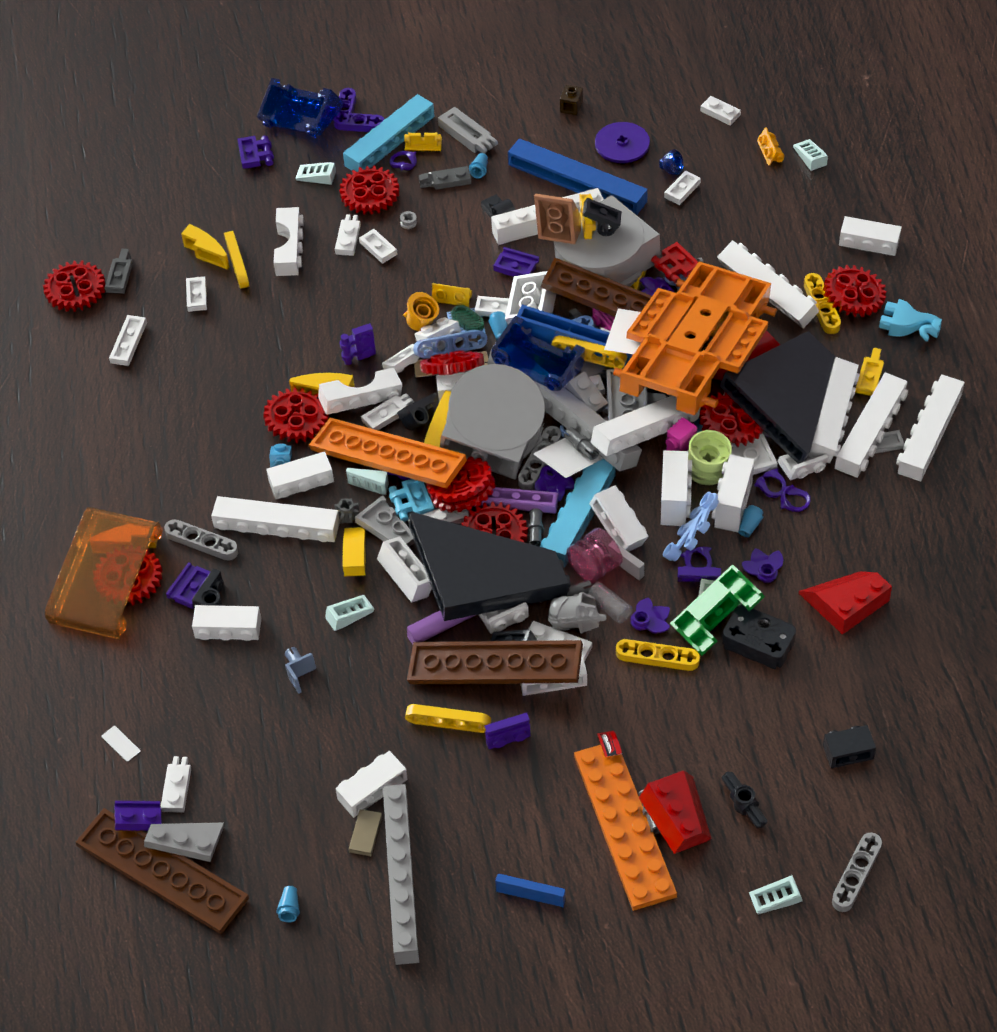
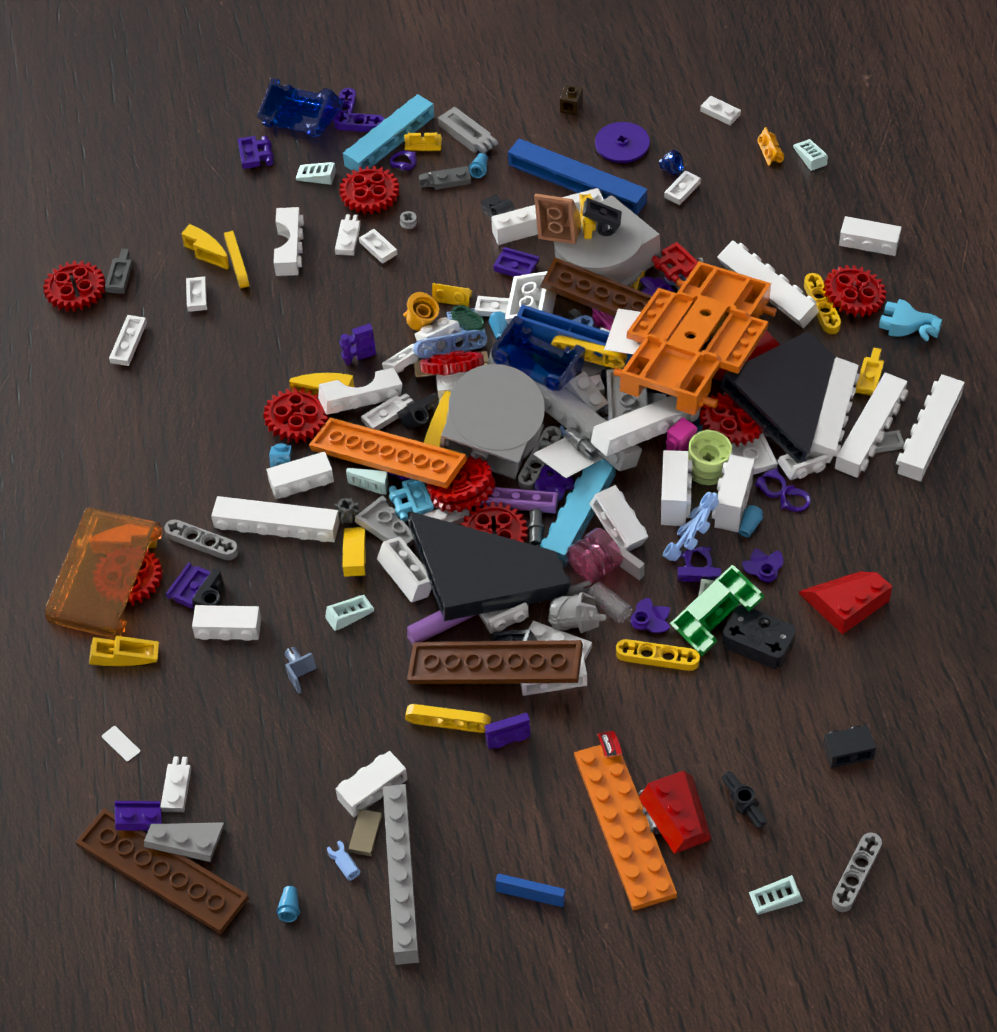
none -> yellow slope [89,636,159,666]
none -> light blue bar [327,841,361,881]

